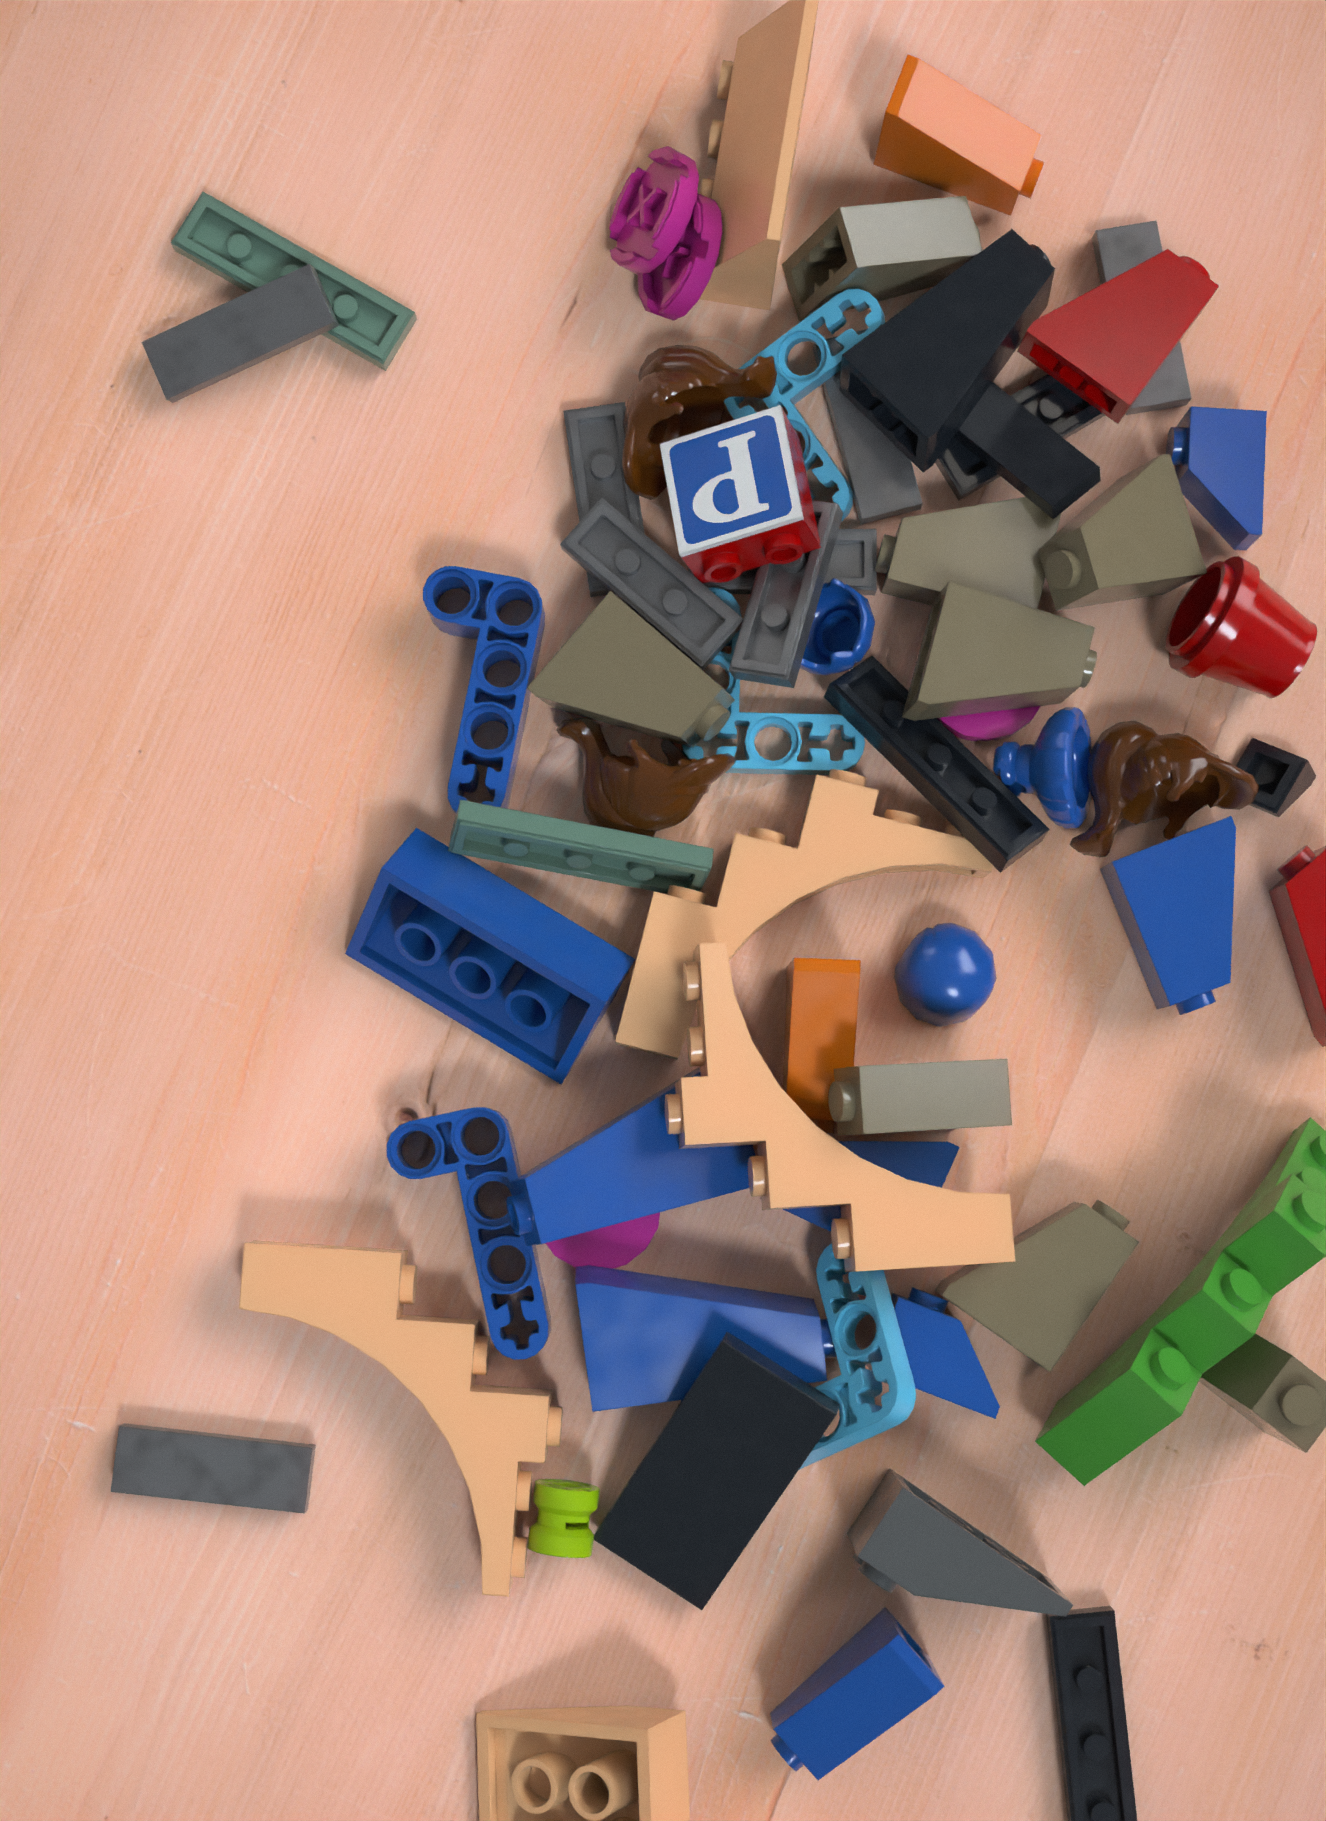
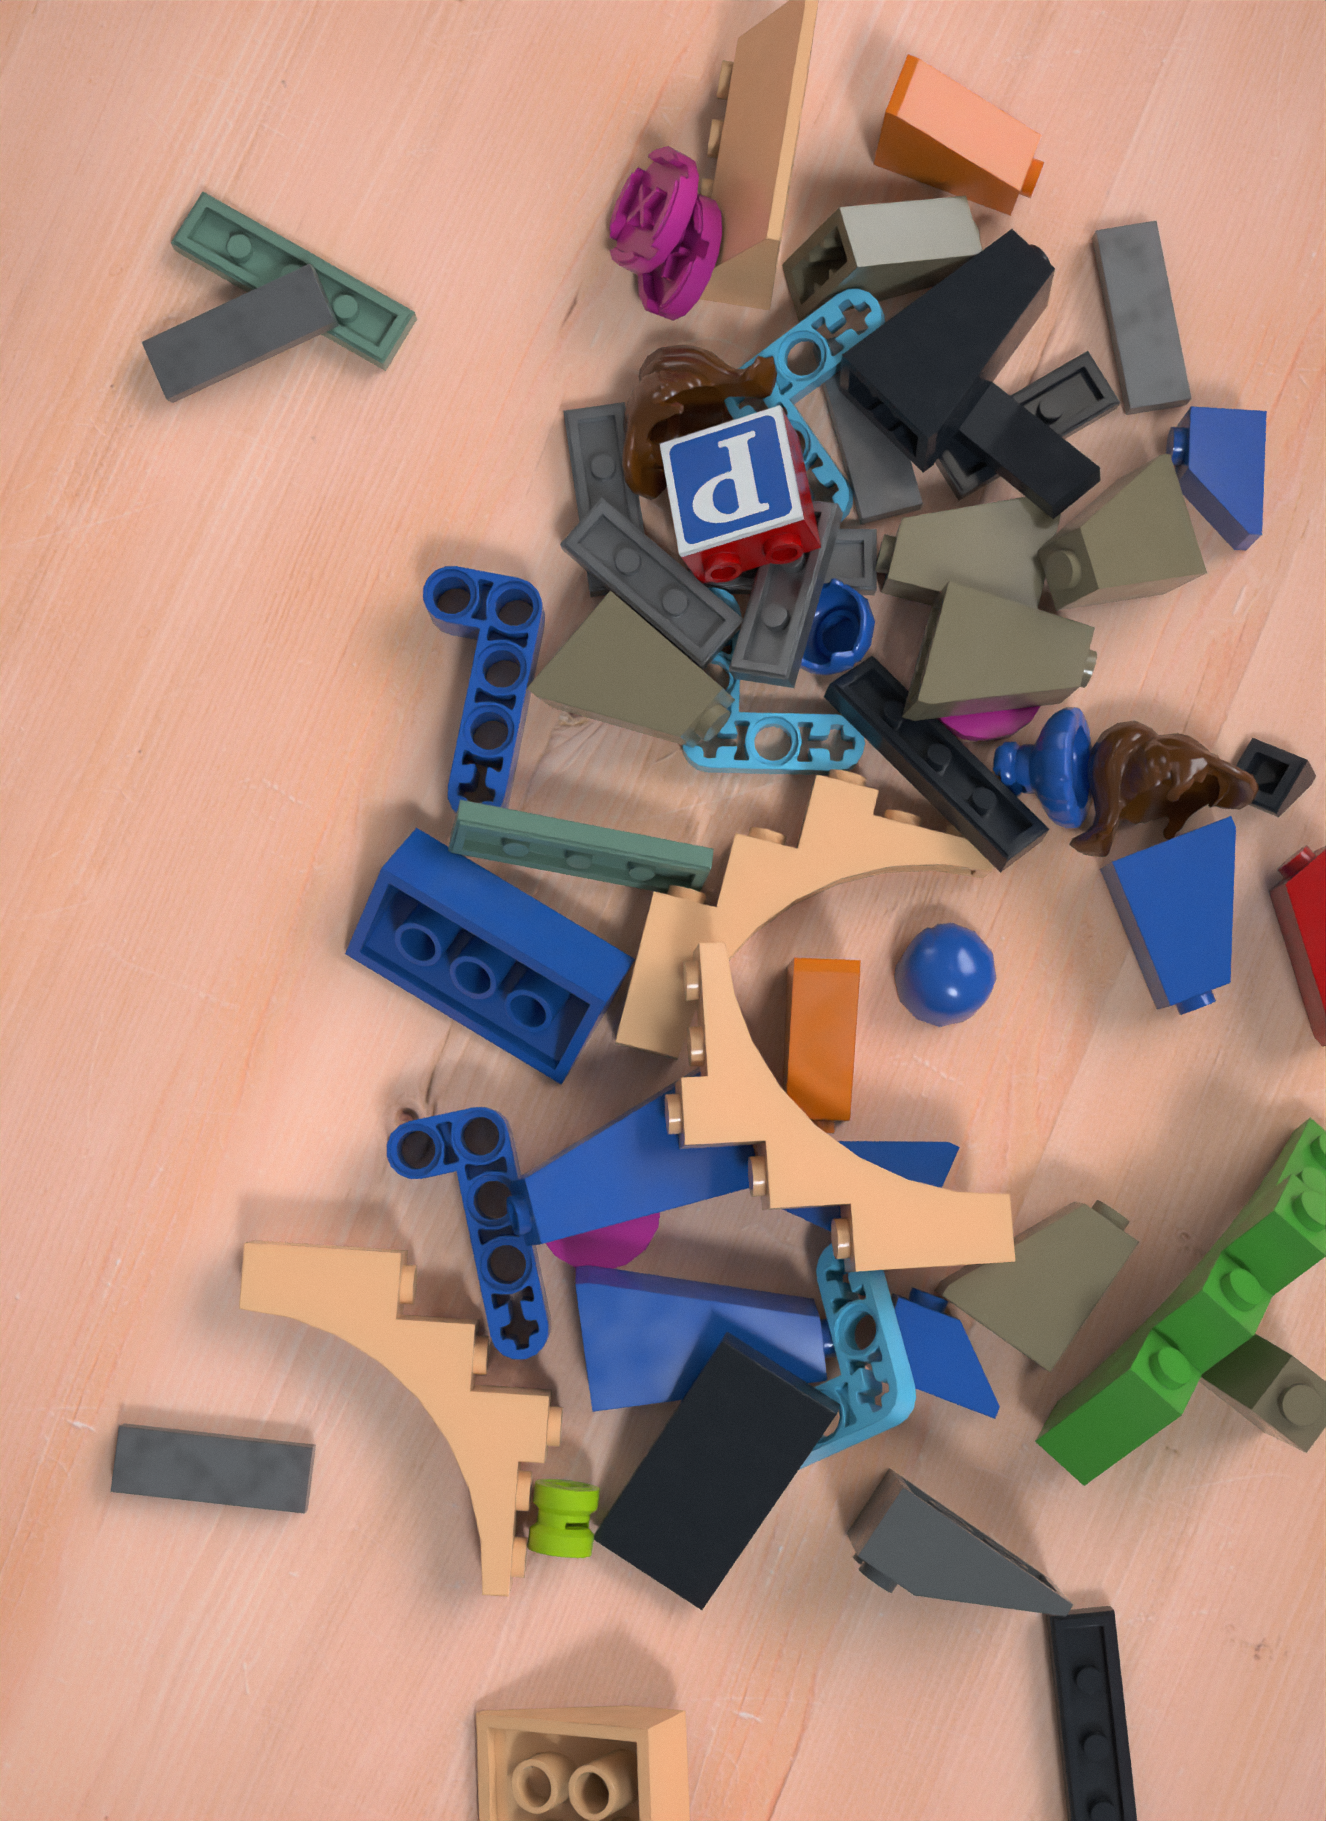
reddish brown piece [556,718,736,837] -> none
blue slope [770,1607,945,1780] -> none
dark tan slope [828,1059,1012,1135] -> none
red slope [1017,249,1219,424] -> none
red piece [1165,556,1317,698] -> none

